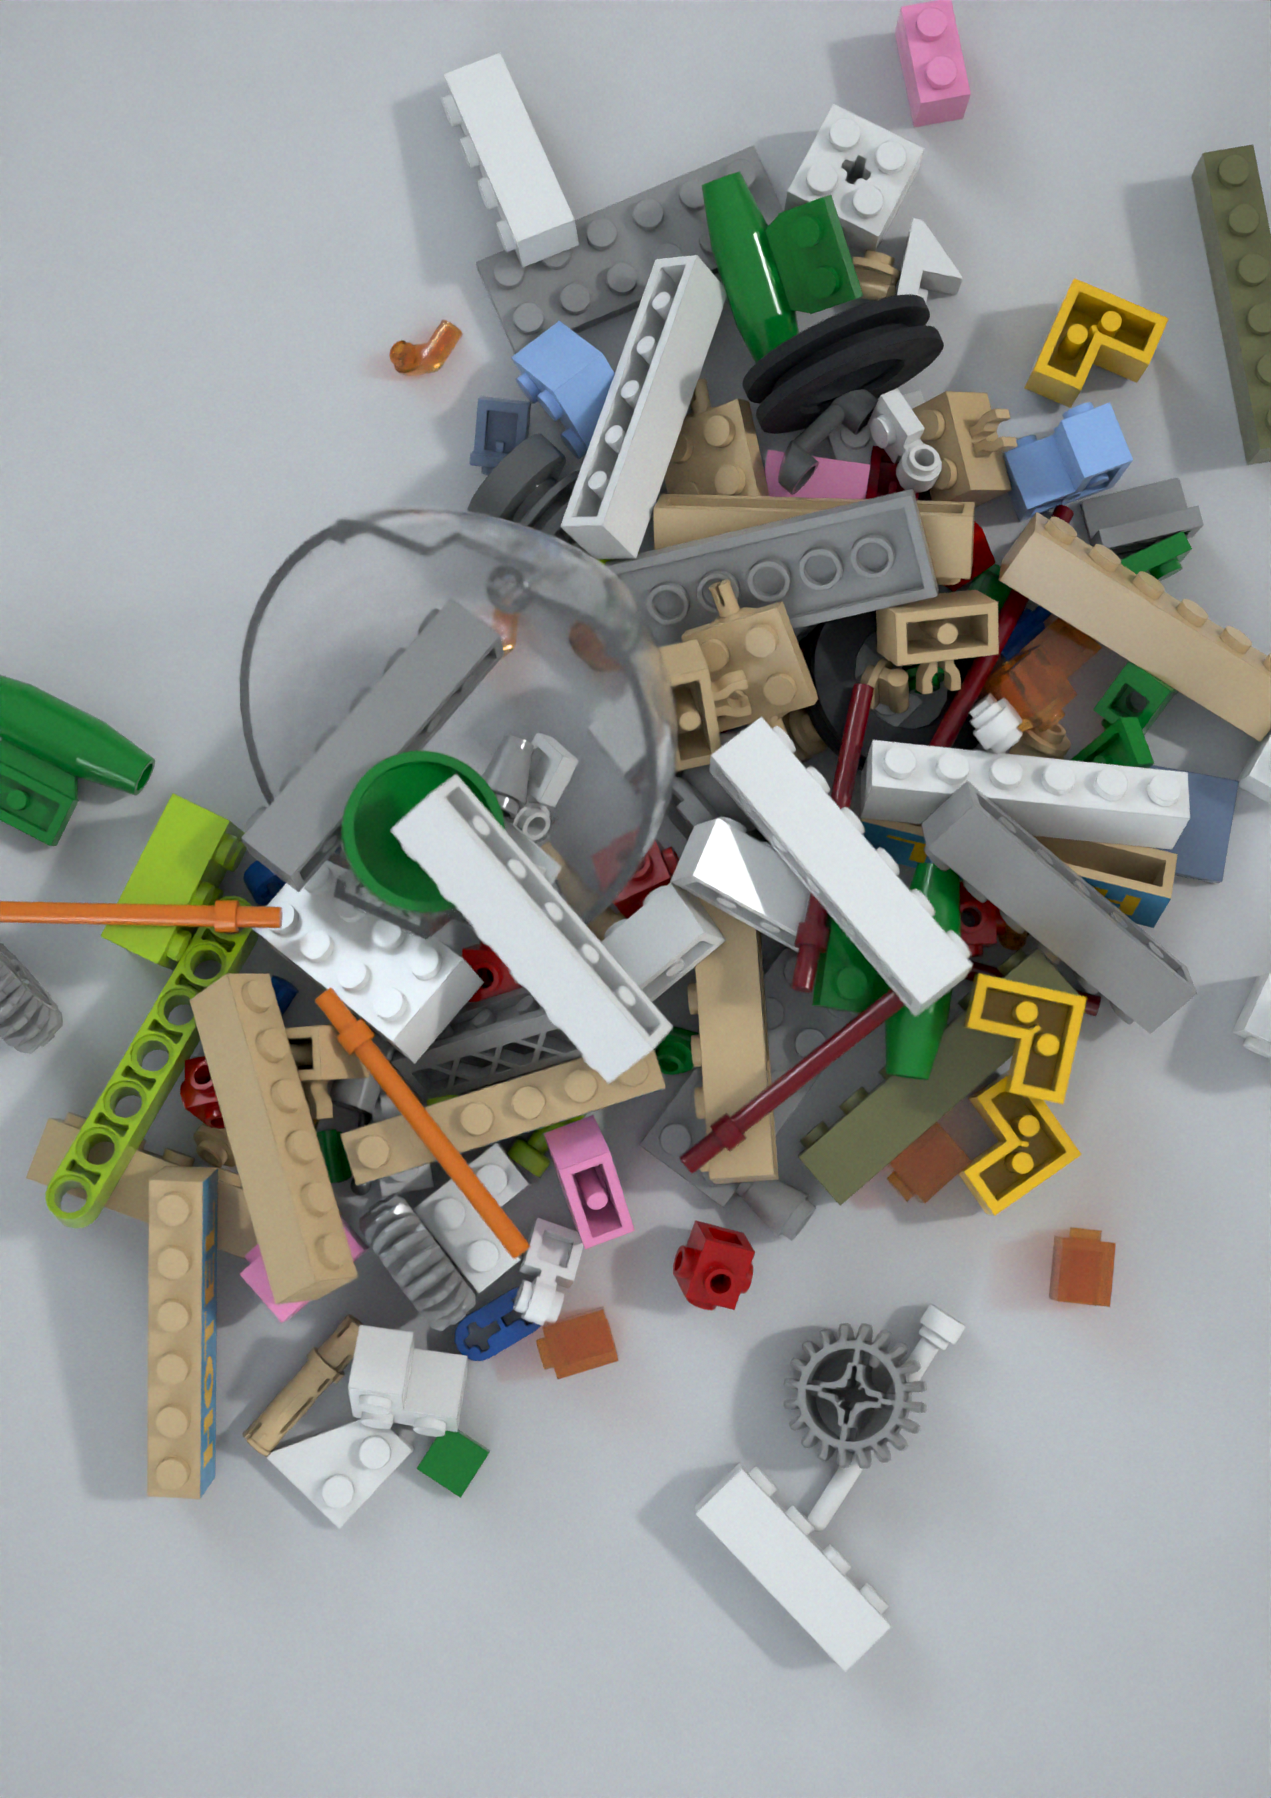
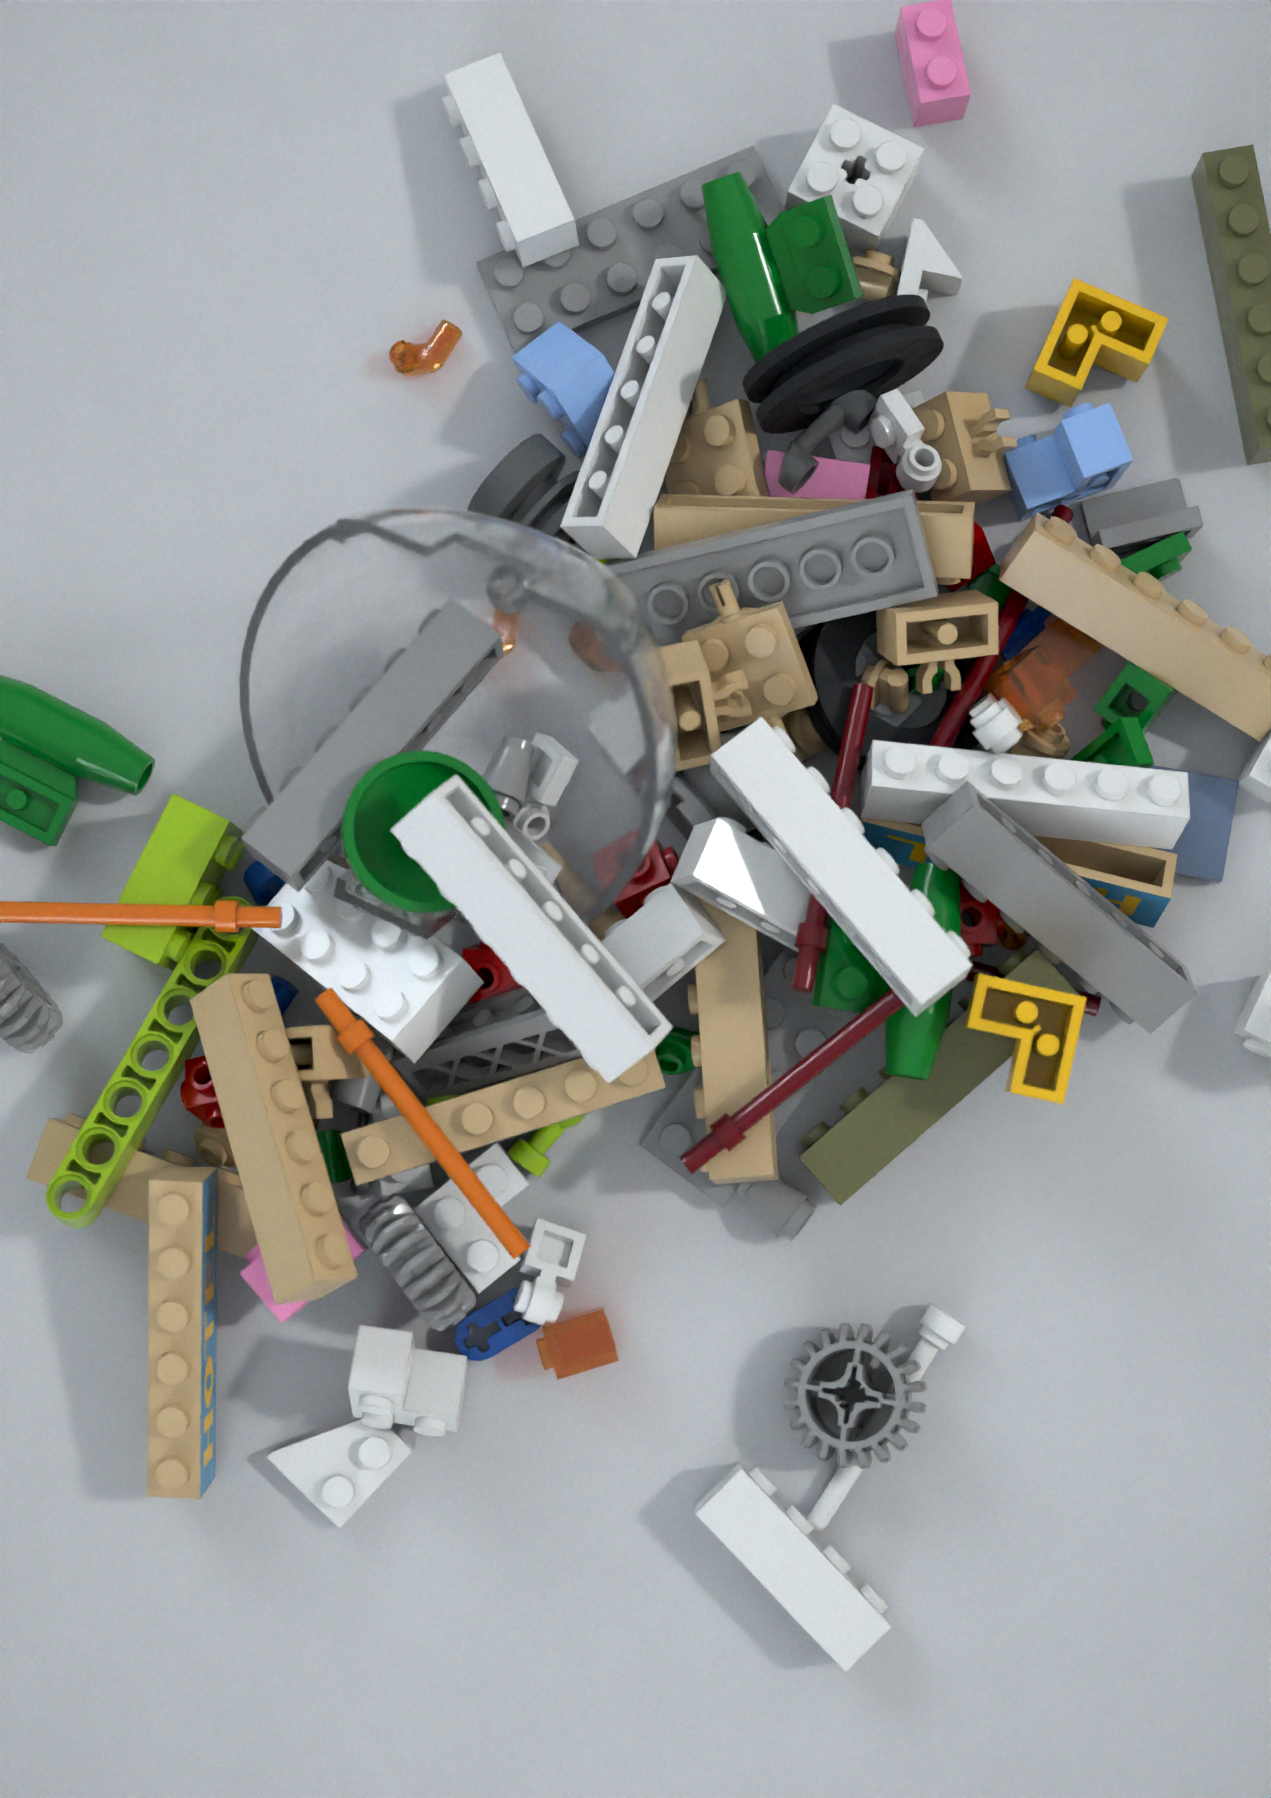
tan pin [242,1314,364,1456] -> none
green tile [417,1429,490,1498] -> none
sand blue bracket [469,396,531,475] -> none
bright pink brick [544,1115,635,1249] -> none
red brick [673,1220,755,1310] -> none
clear orange brick [886,1122,972,1204] -> none
yellow brick [956,1070,1082,1216] -> none
clear orange brick [1049,1227,1116,1307] -> none

